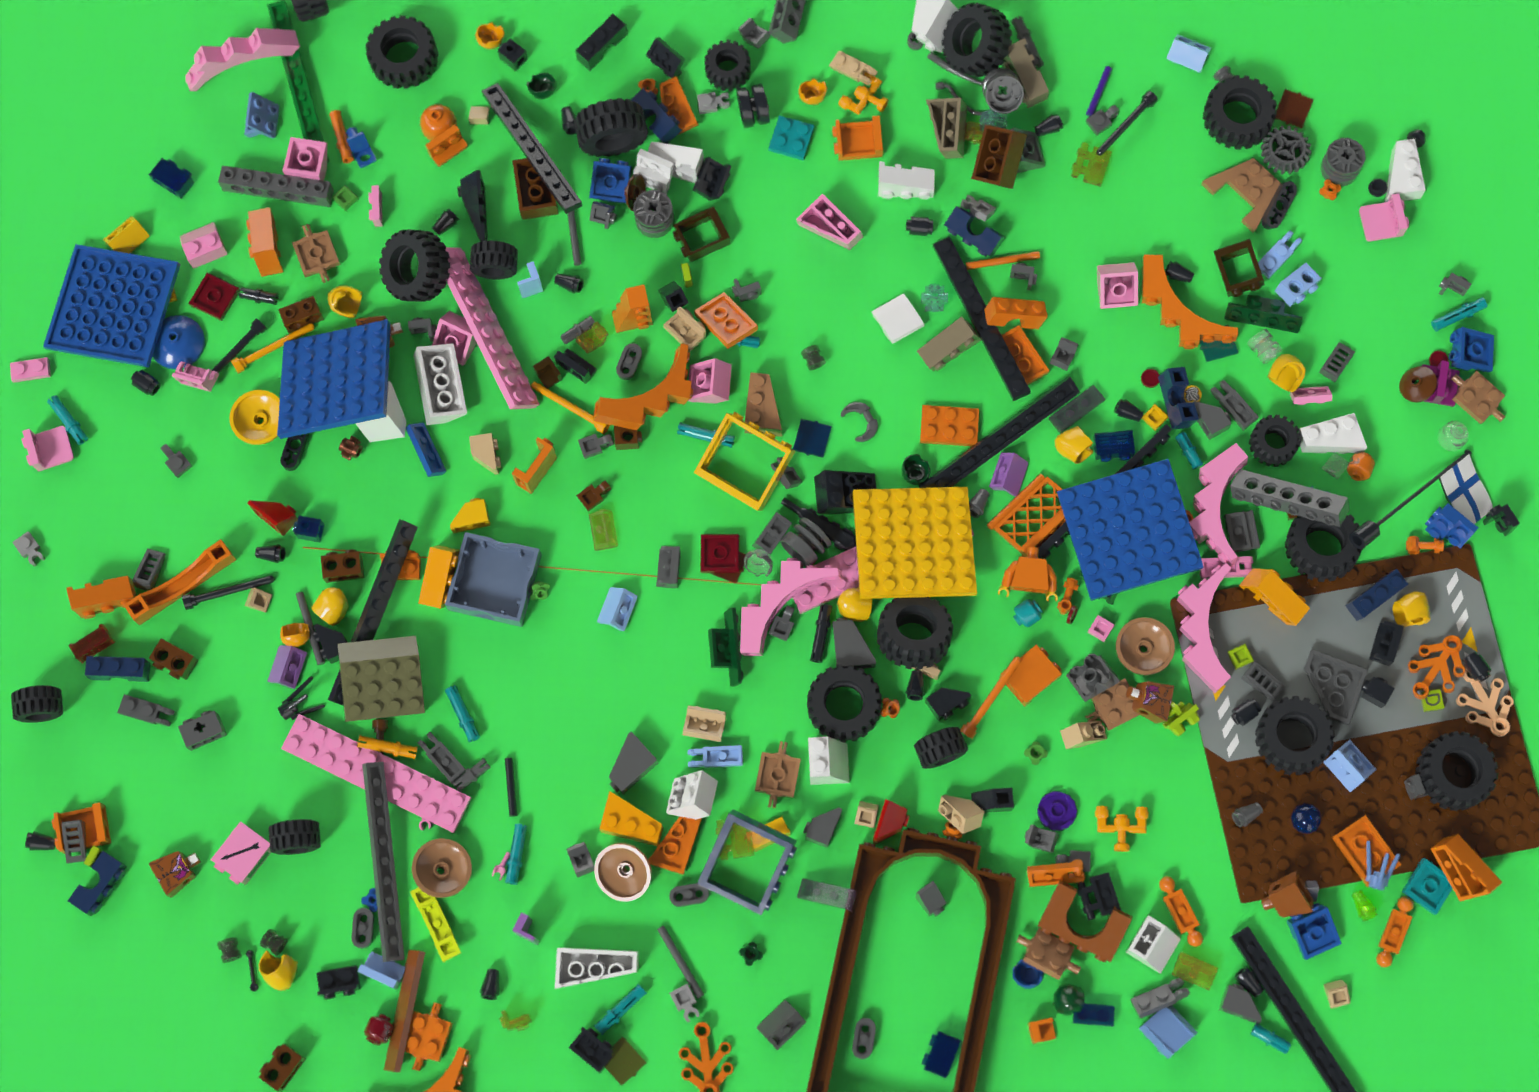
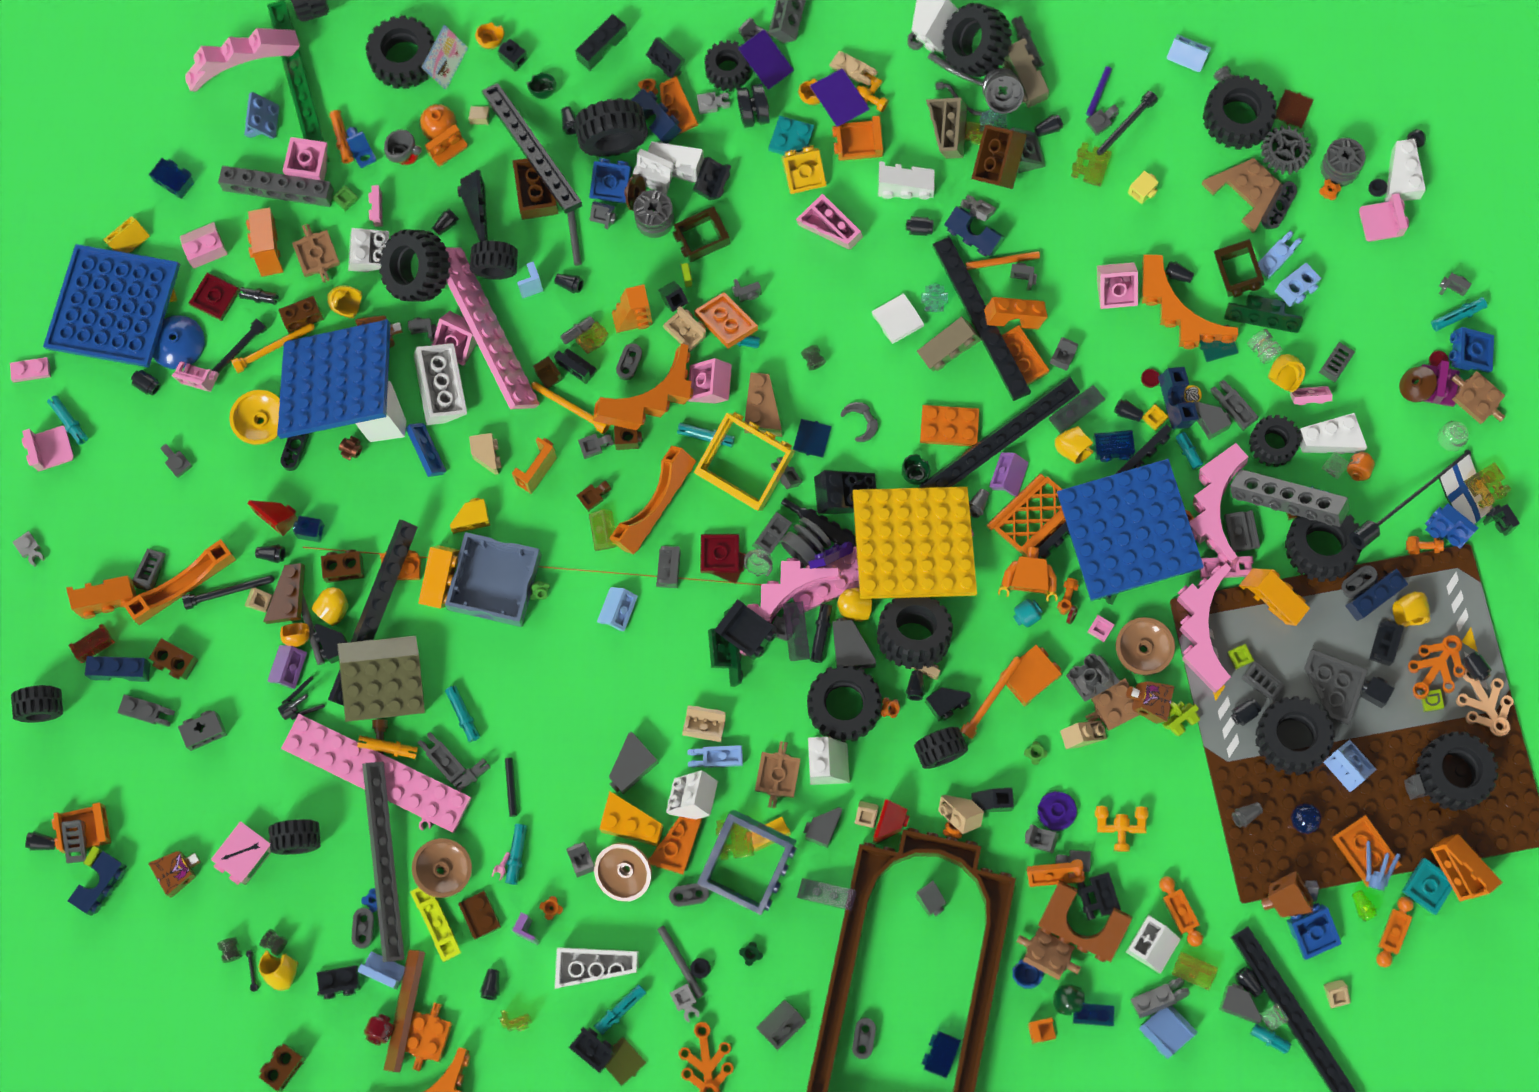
none -> reddish brown wing [263,563,305,624]
none -> white slope [348,228,389,272]
none -> dark grey piece [384,129,422,165]
none -> sticker [422,25,468,90]
none -> reddish brown plate [458,891,501,940]
none -> orange plate [539,896,563,920]
none -> orange arch [609,446,696,554]
none -> black plate [690,958,711,979]
none -> black panel [714,599,778,661]
none -> dark purple sticker [738,29,794,90]
none -> yellow plate [781,146,826,194]
none -> tile [783,601,810,661]
none -> dark purple plate [808,542,853,569]
none -> dark purple sticker [810,69,870,127]
none -> light yellow brick [1128,171,1159,204]
none -> clear plate [1260,1003,1289,1032]
none -> dark grey plate [1342,566,1378,598]
none -> clear yellow plate [1464,462,1511,508]

